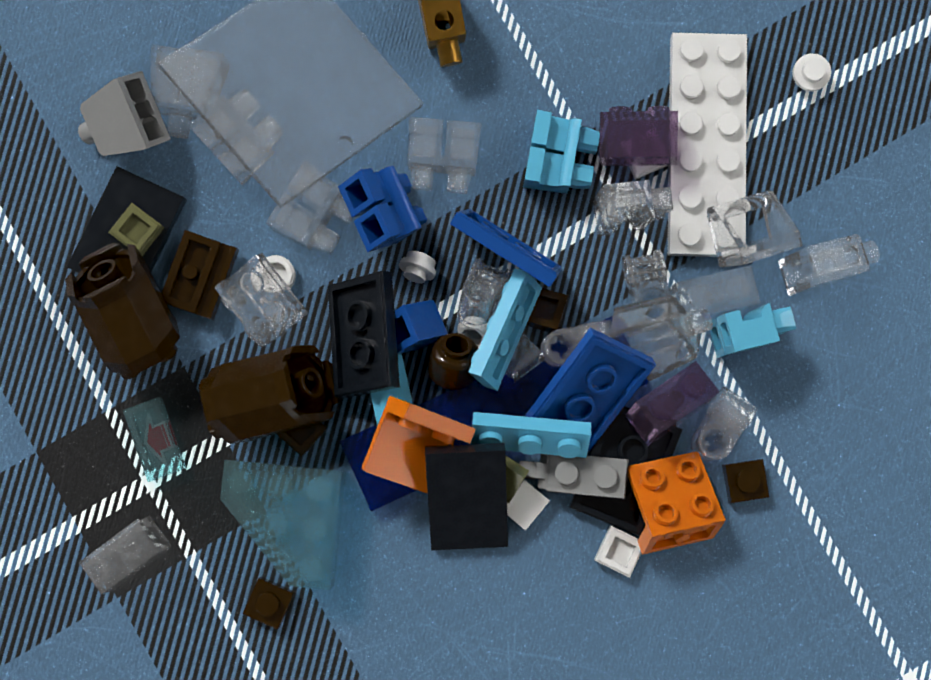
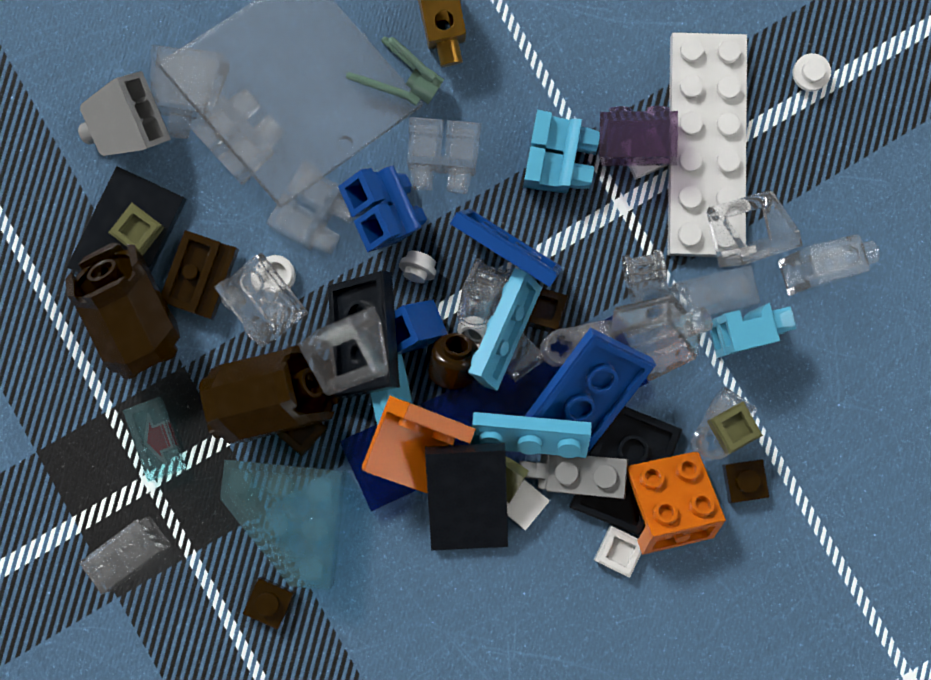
clear hips [593,180,673,236] -> none
clear purple brick [625,361,720,446] -> none
none -> clear tile [297,307,388,396]
none -> sand green plant [346,37,444,106]
none -> olive tile [707,401,763,455]

